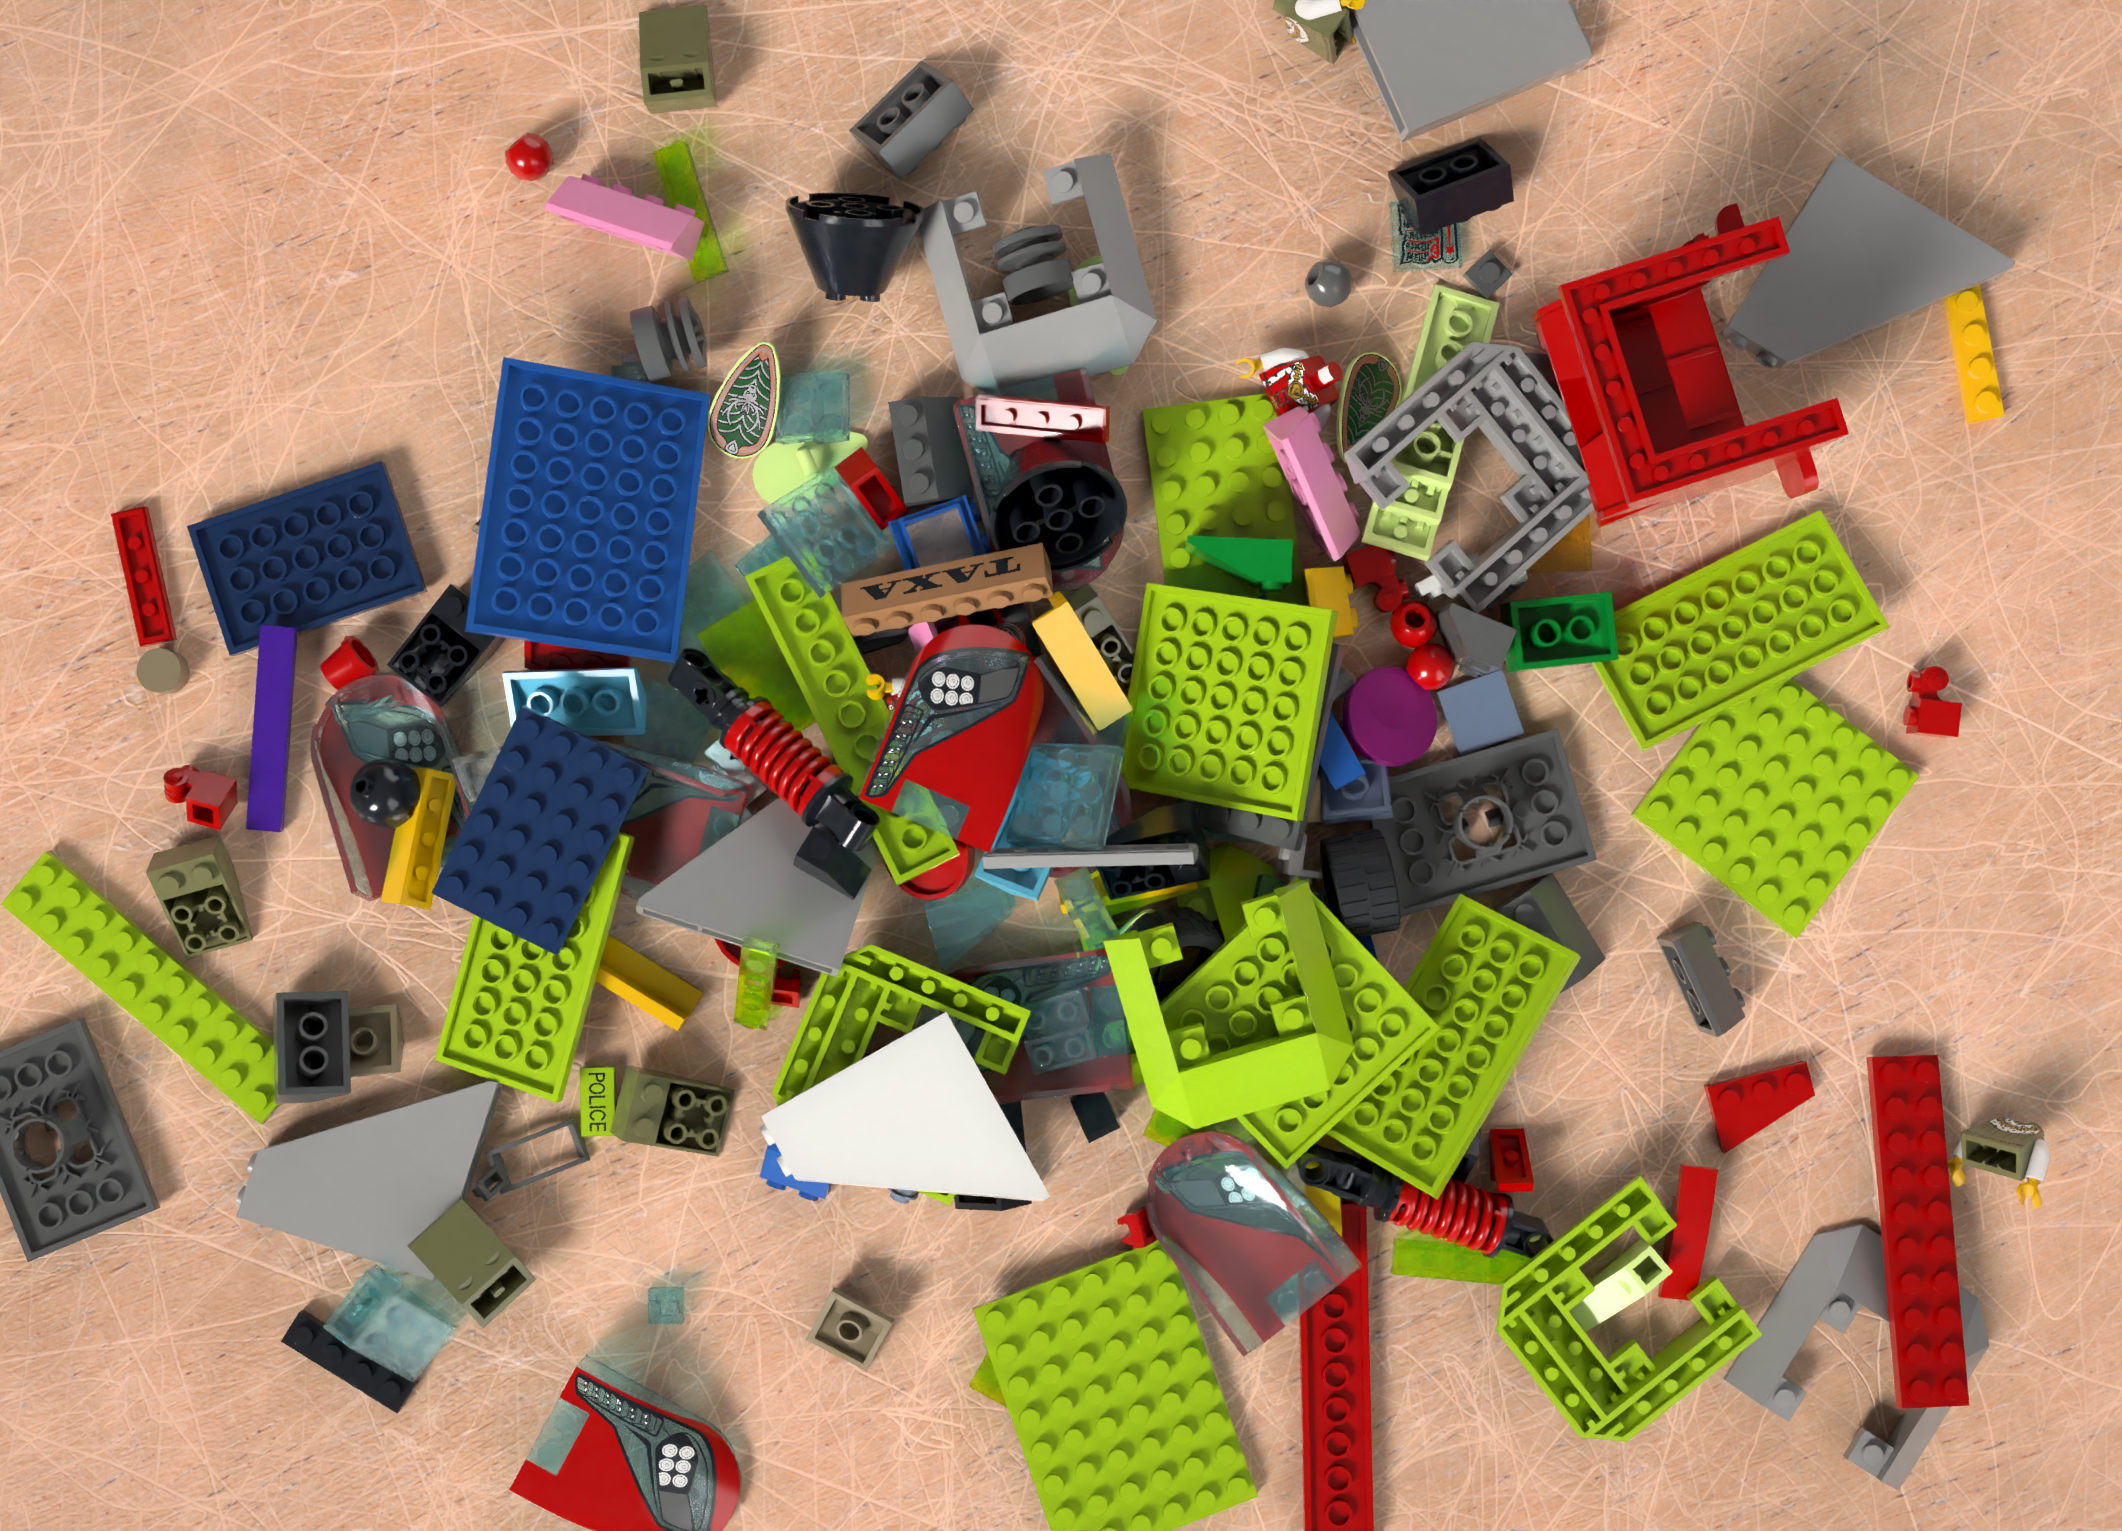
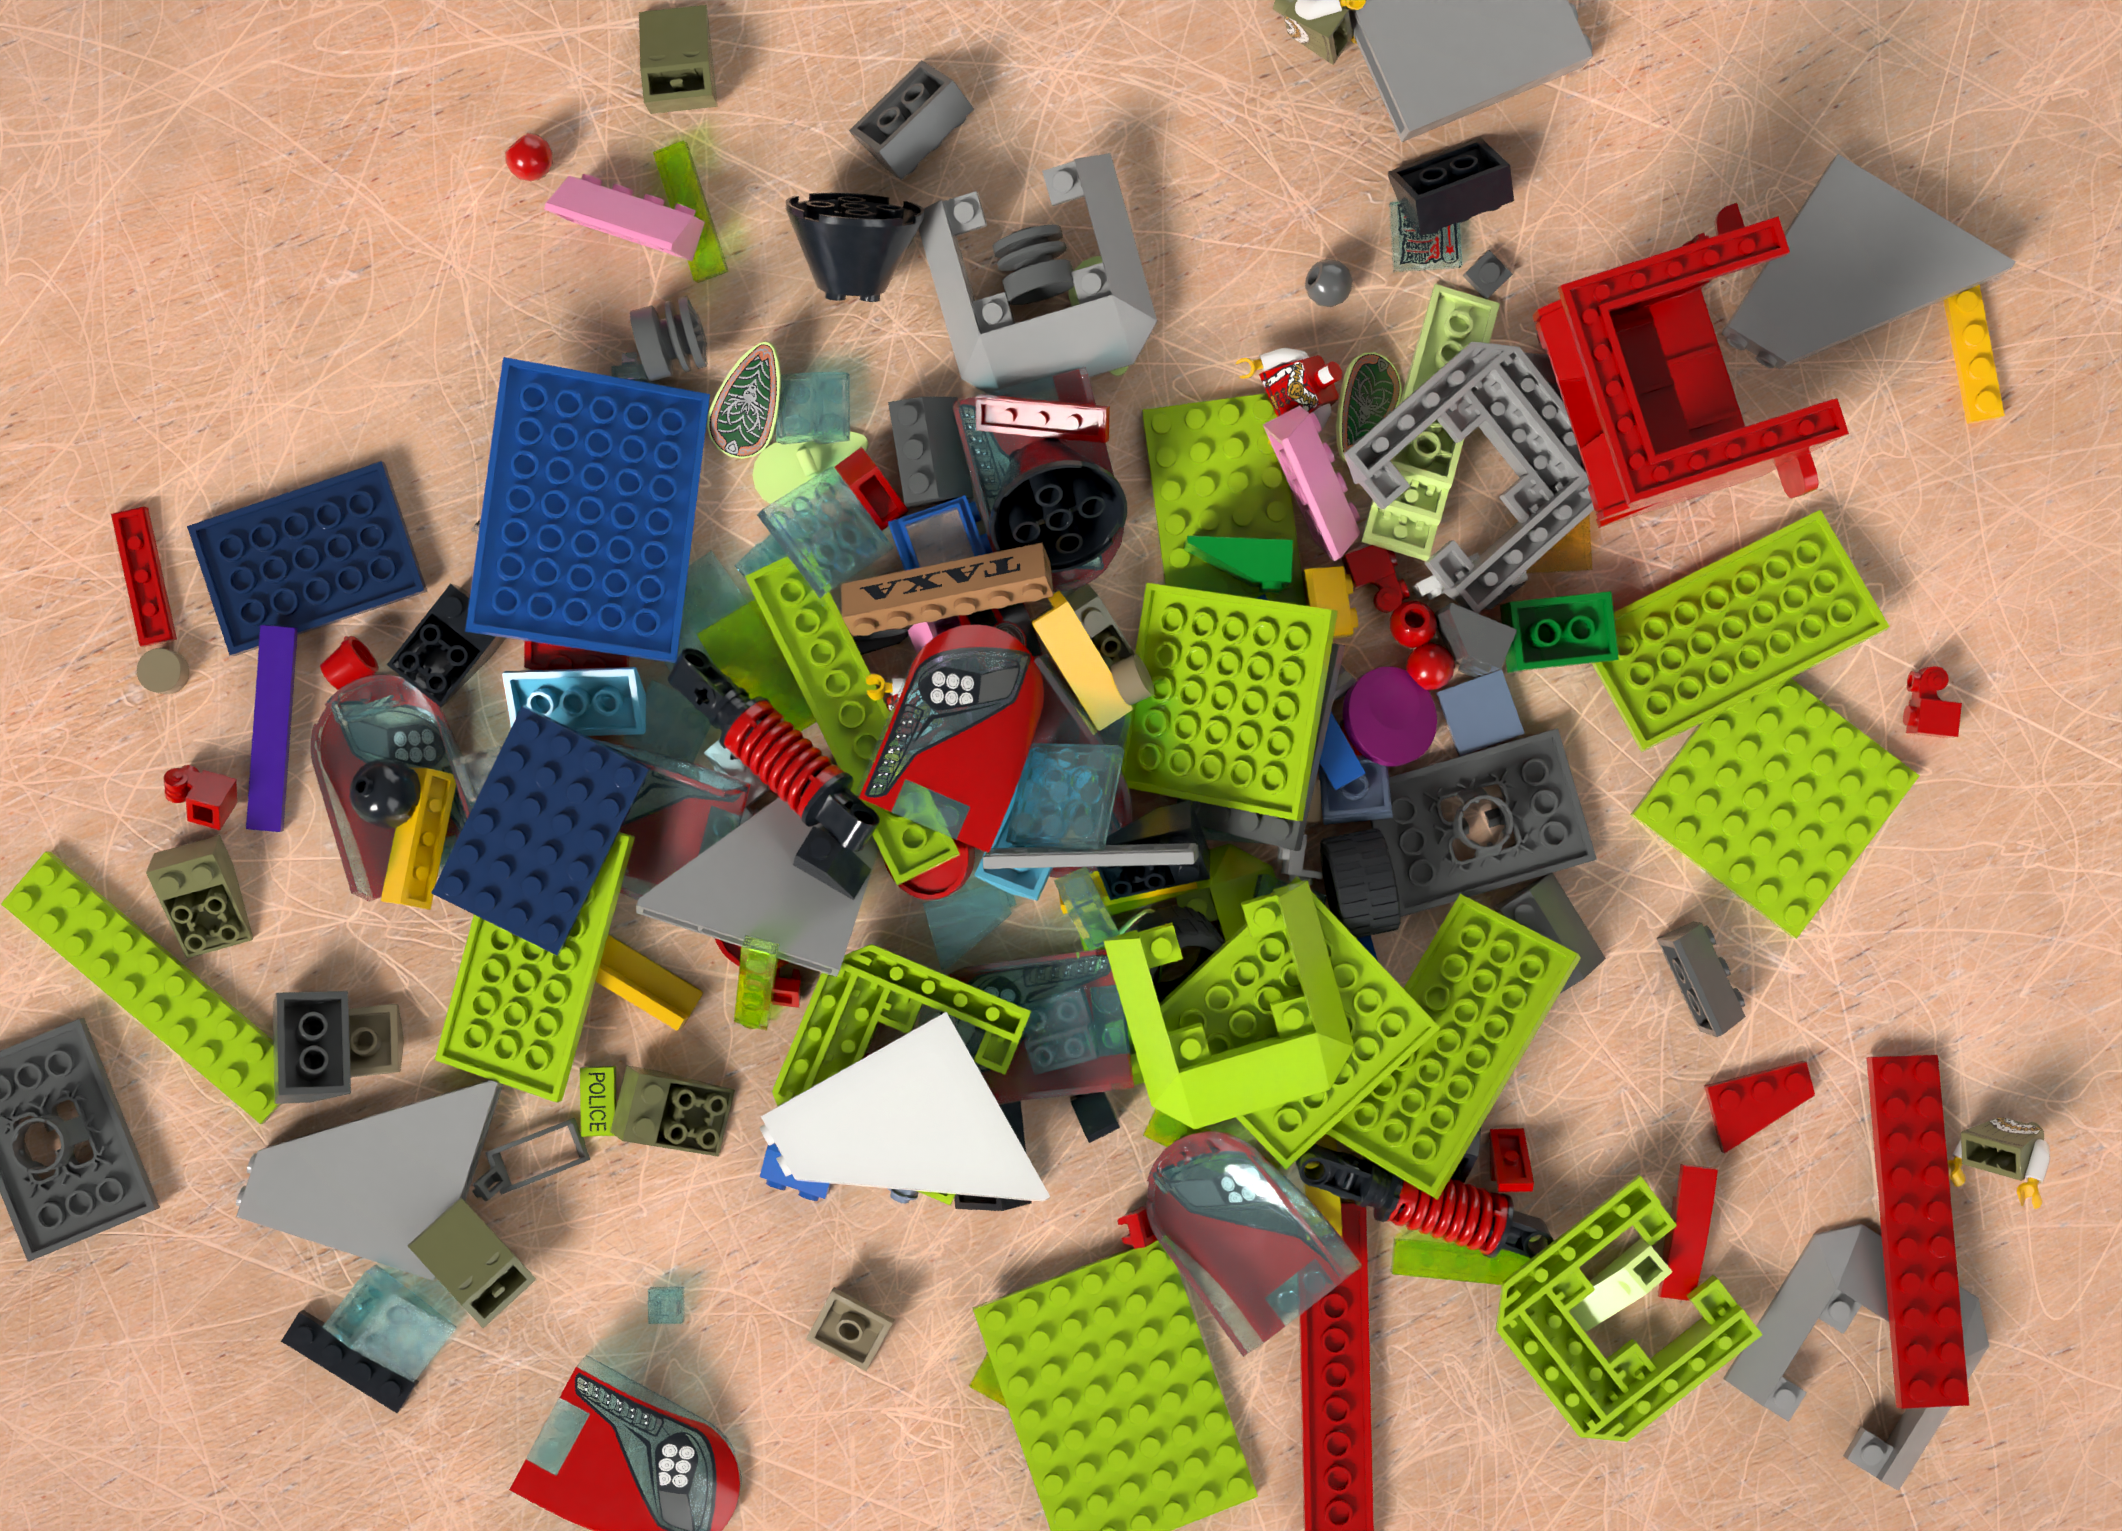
none -> dark tan piece [1111,654,1155,706]

